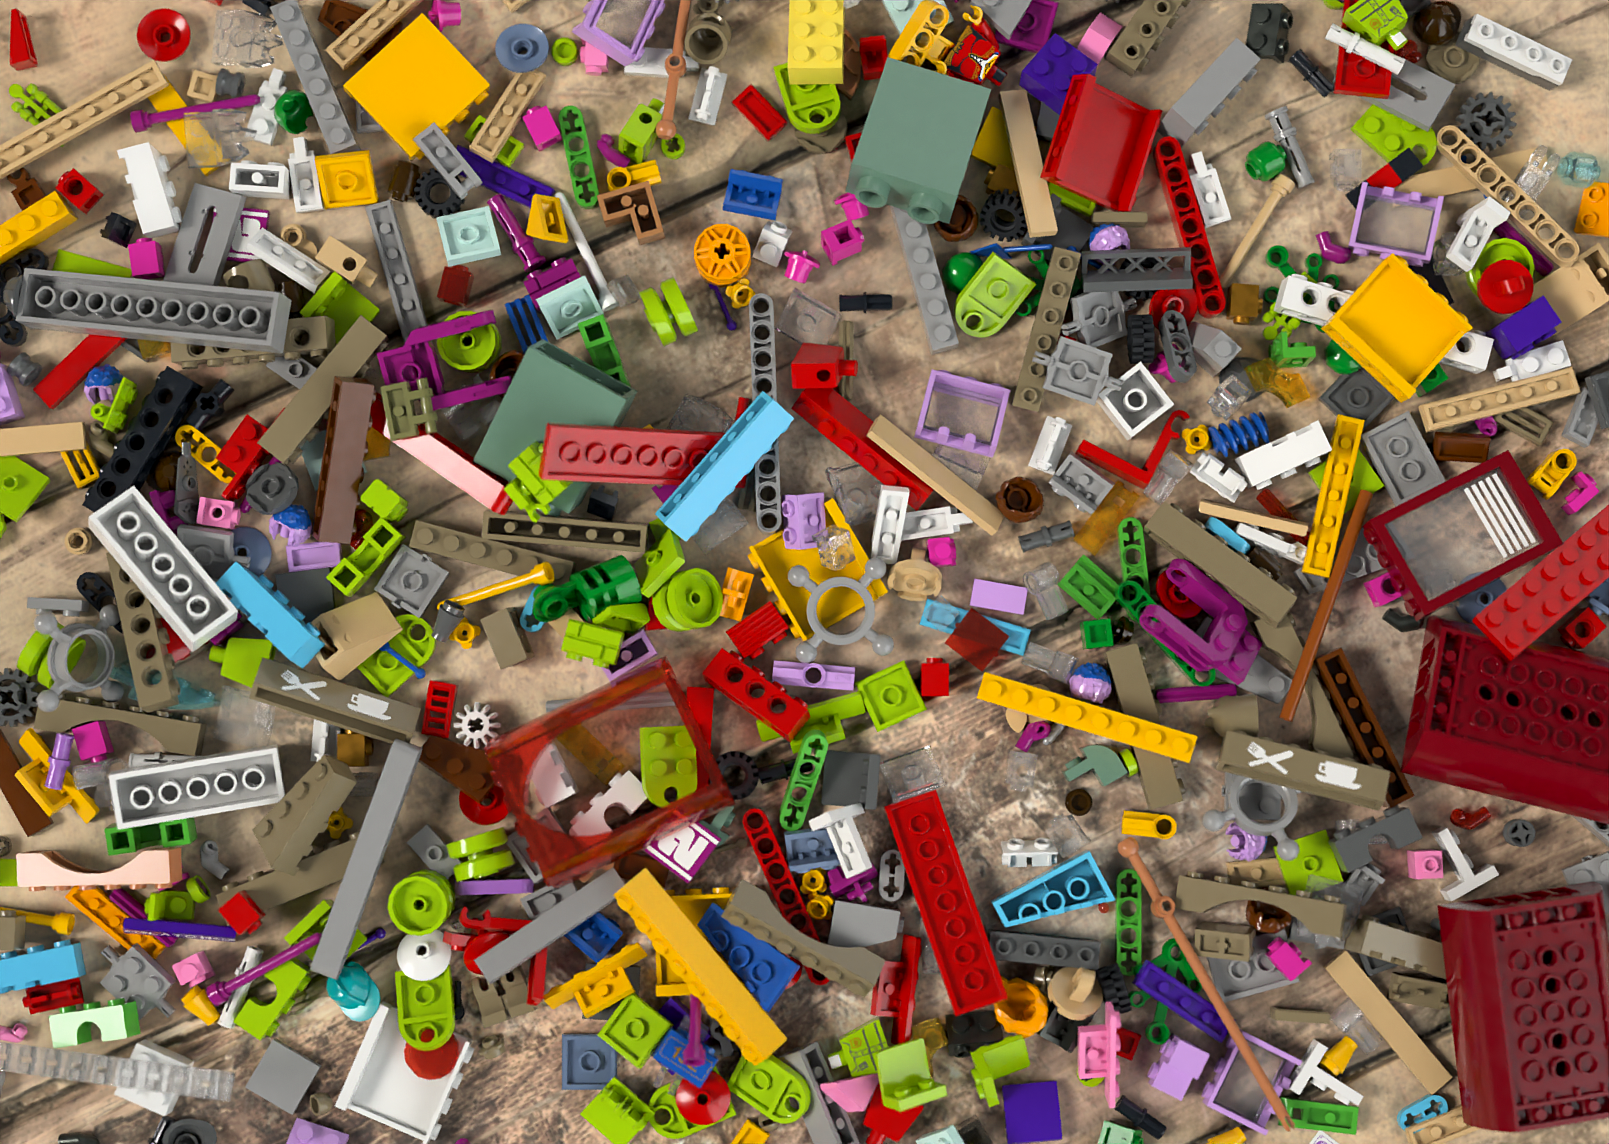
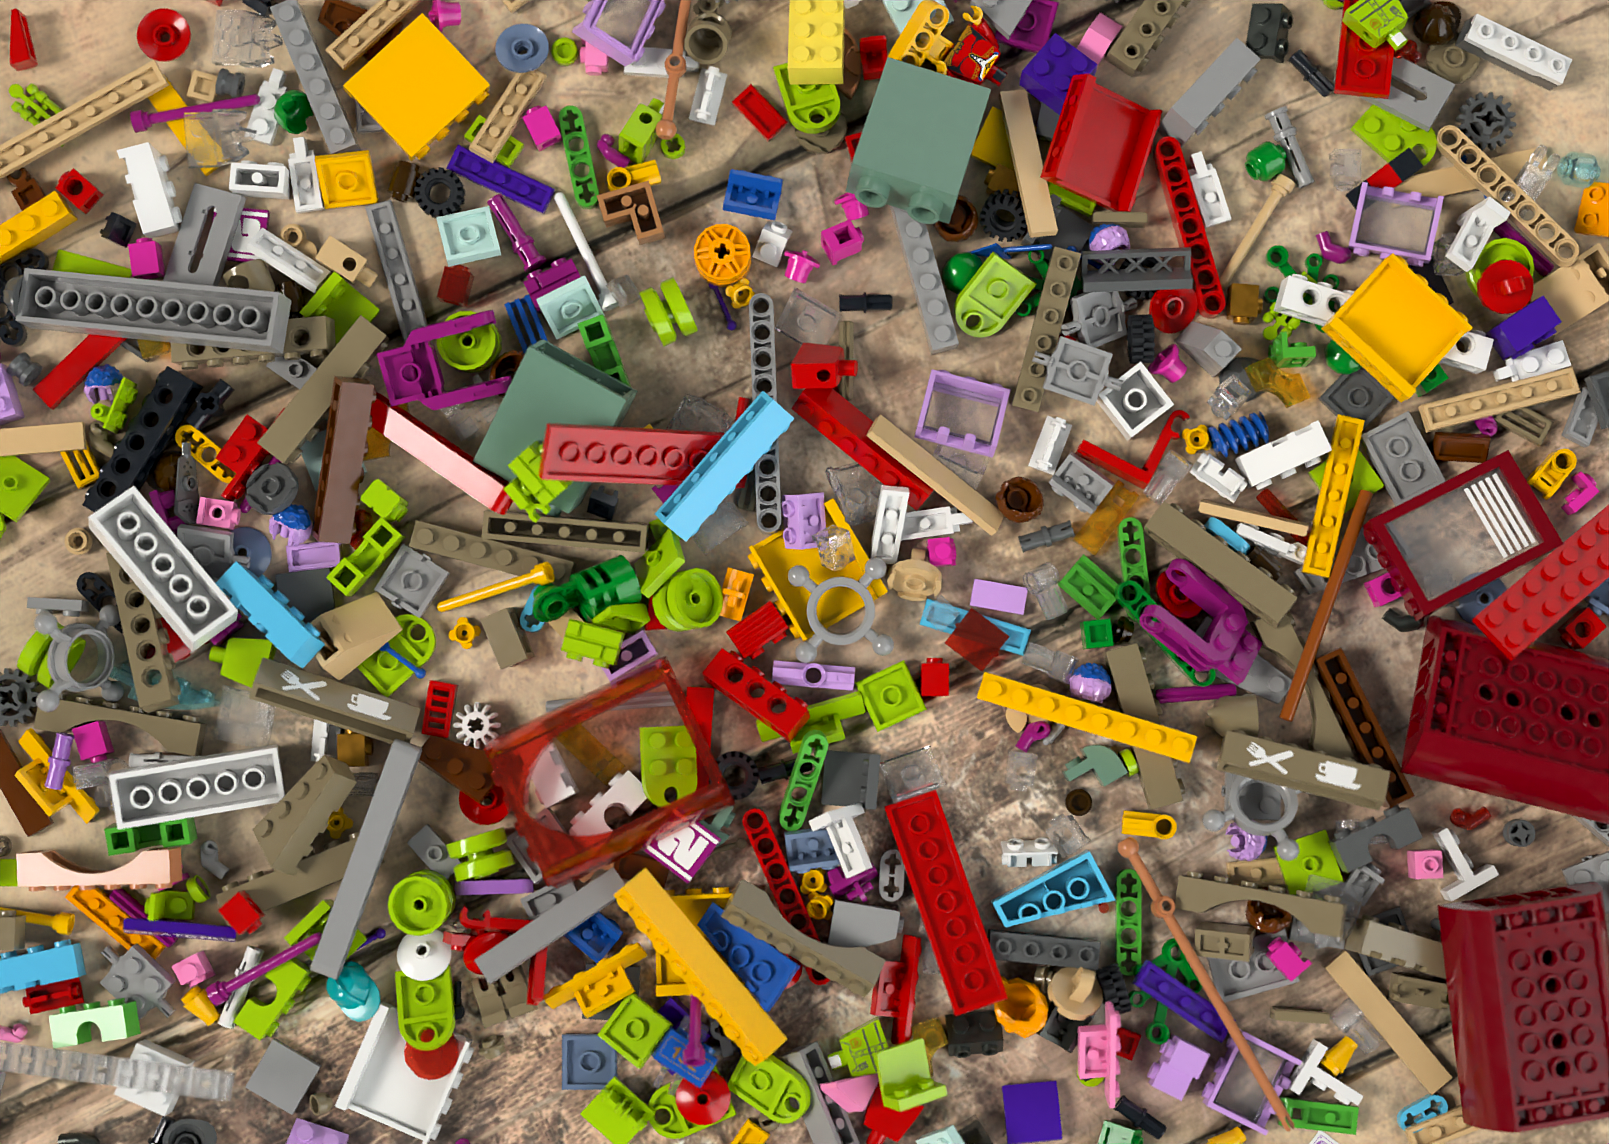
olive plate [380,378,438,441] -> none
light grey plate [413,122,483,200] -> none
dark grey cone [431,600,465,642] -> none
yellow slope [526,194,568,243] -> none
lime bracket [970,1035,1030,1108] -> none
dark grey beam [1158,310,1197,383] -> none
white pin [1325,23,1406,75] -> none

